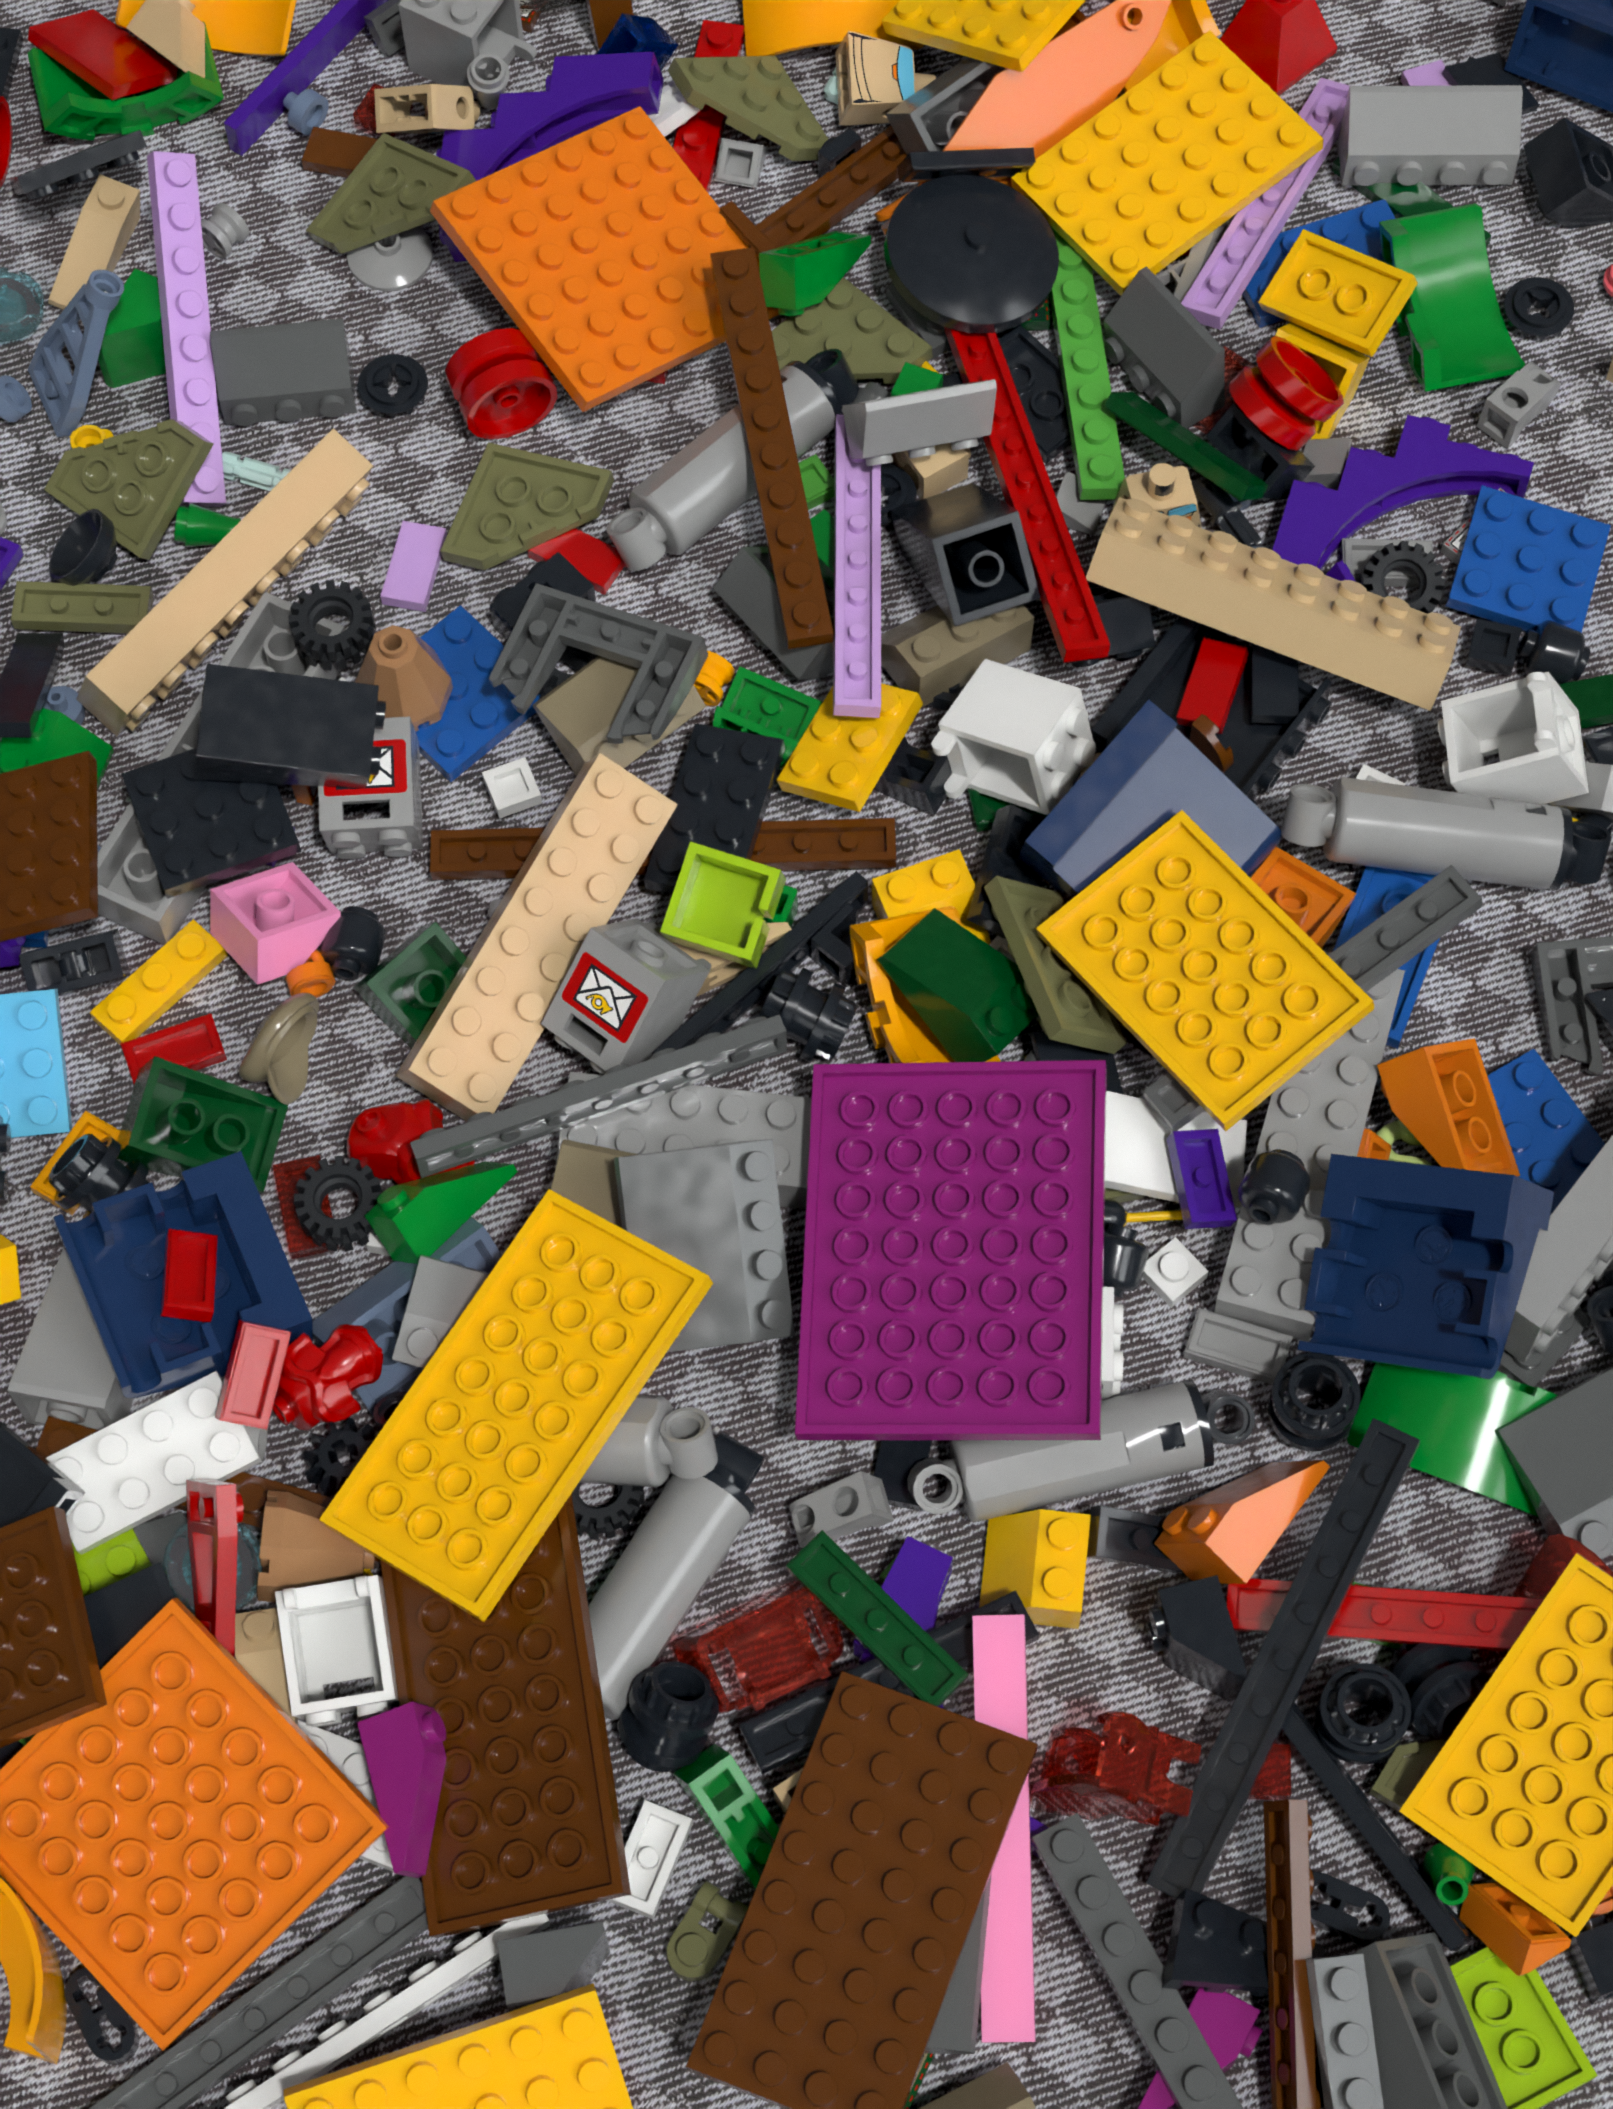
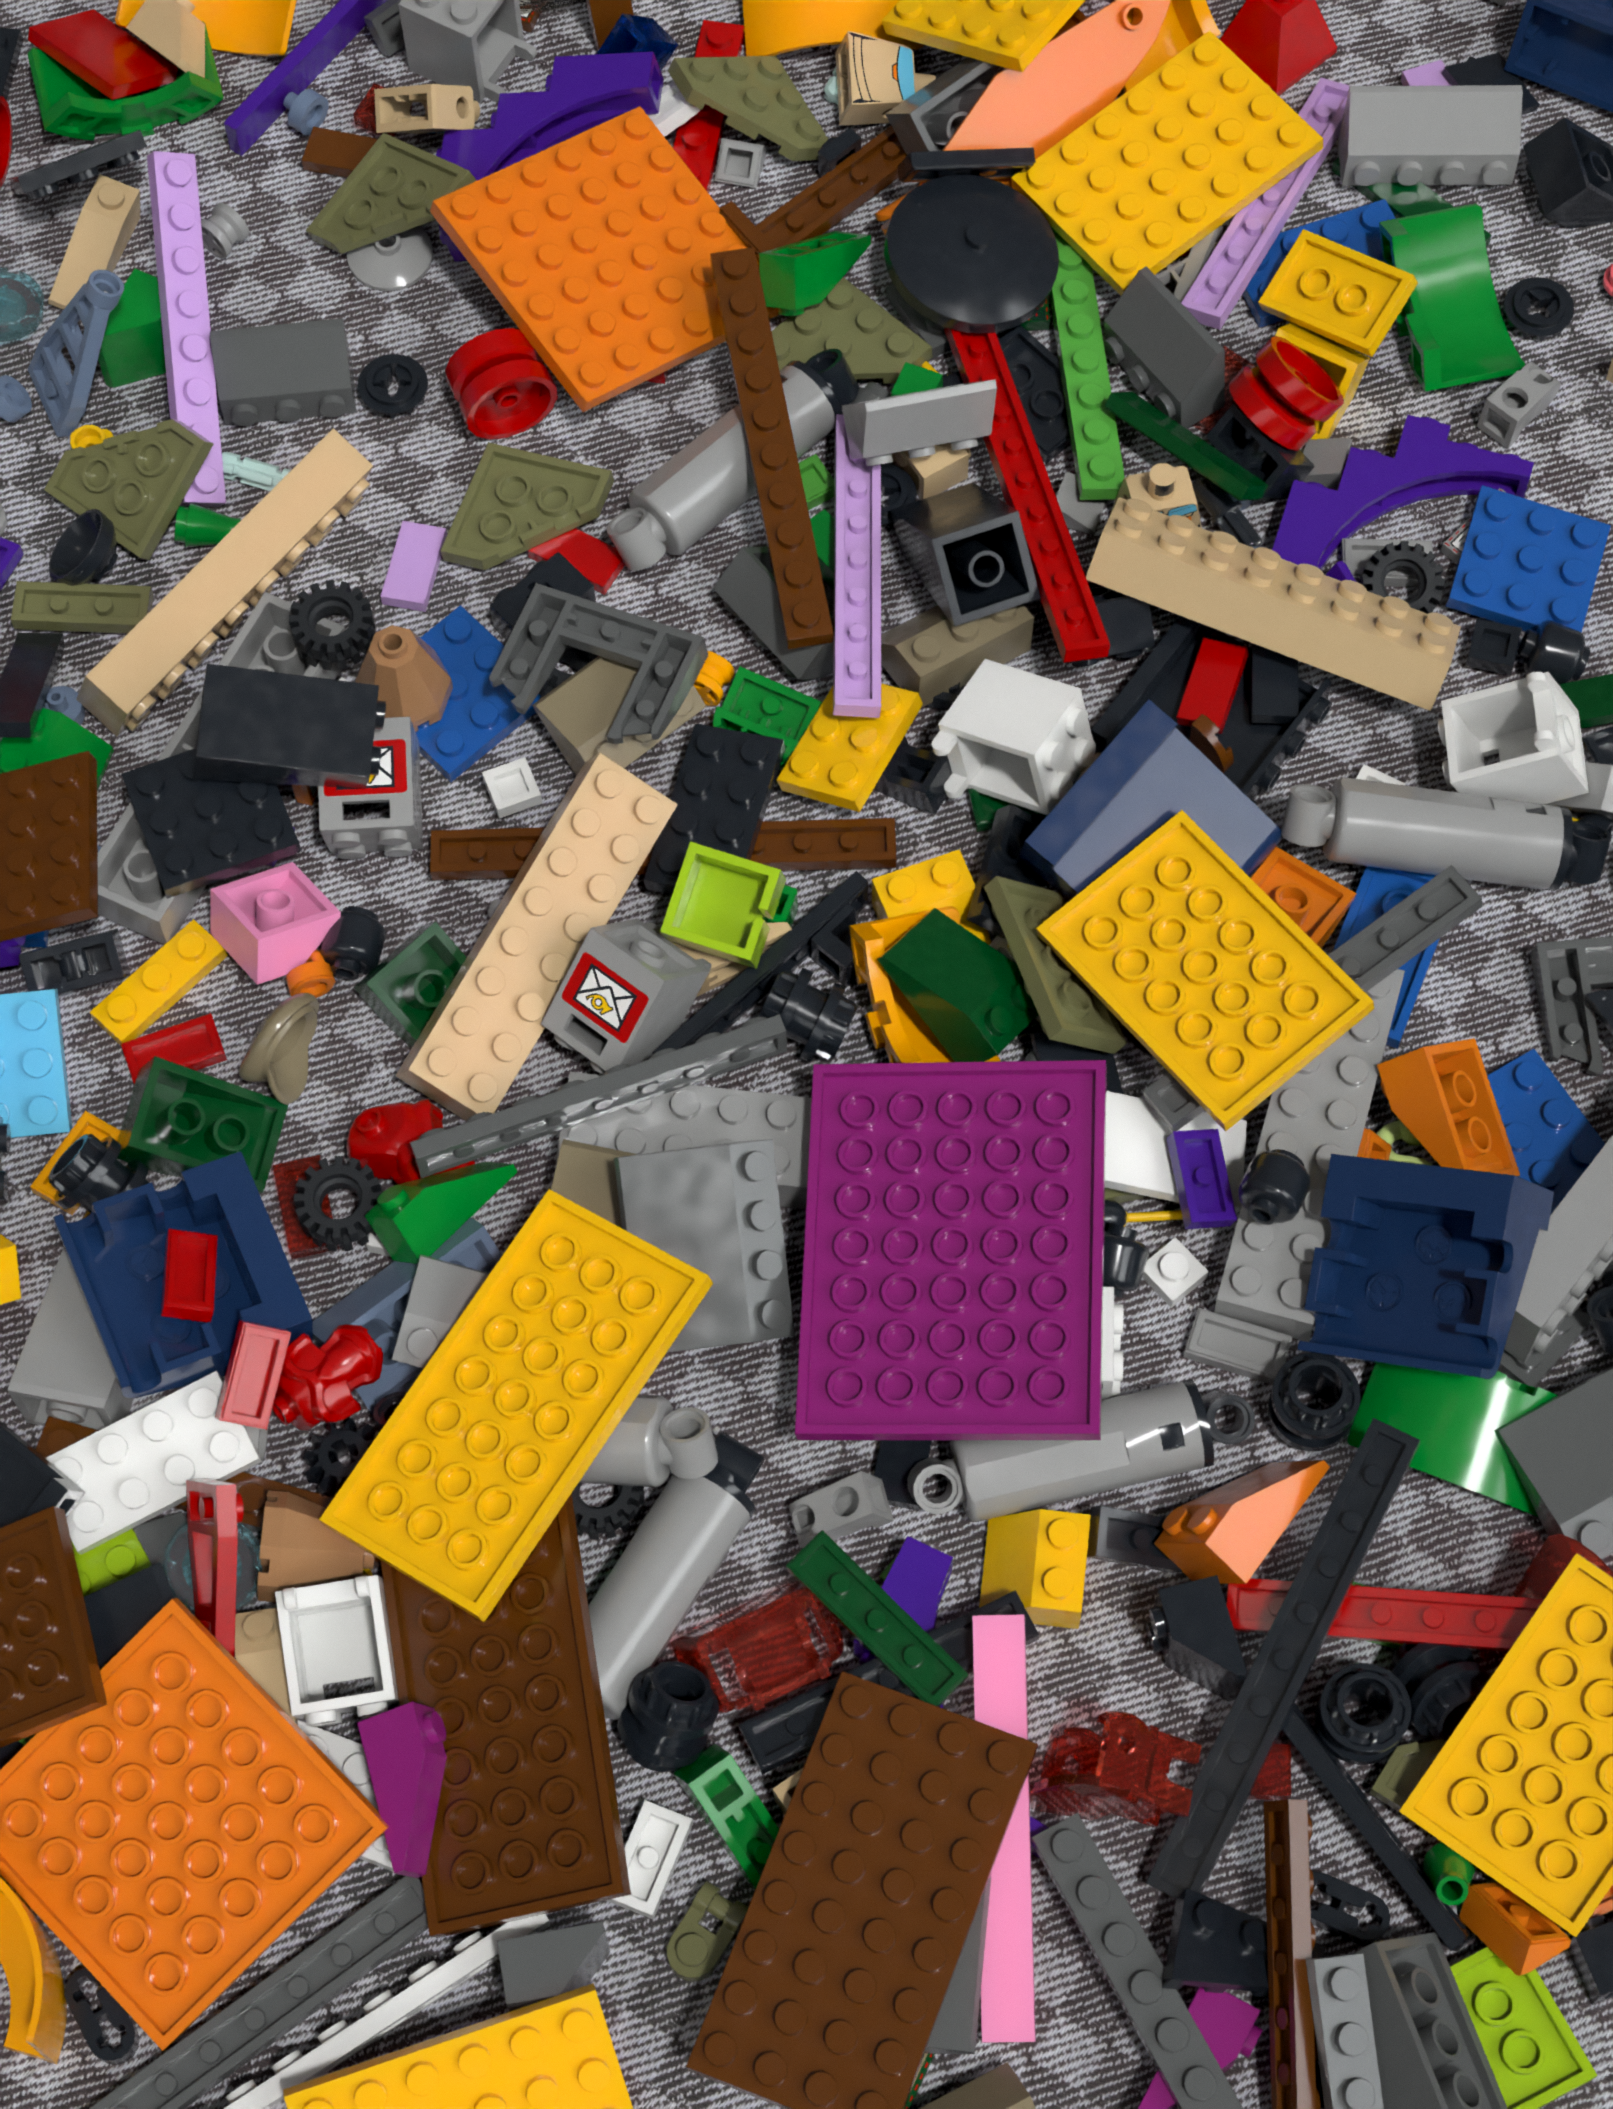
light grey cone [467,53,510,109] -> none

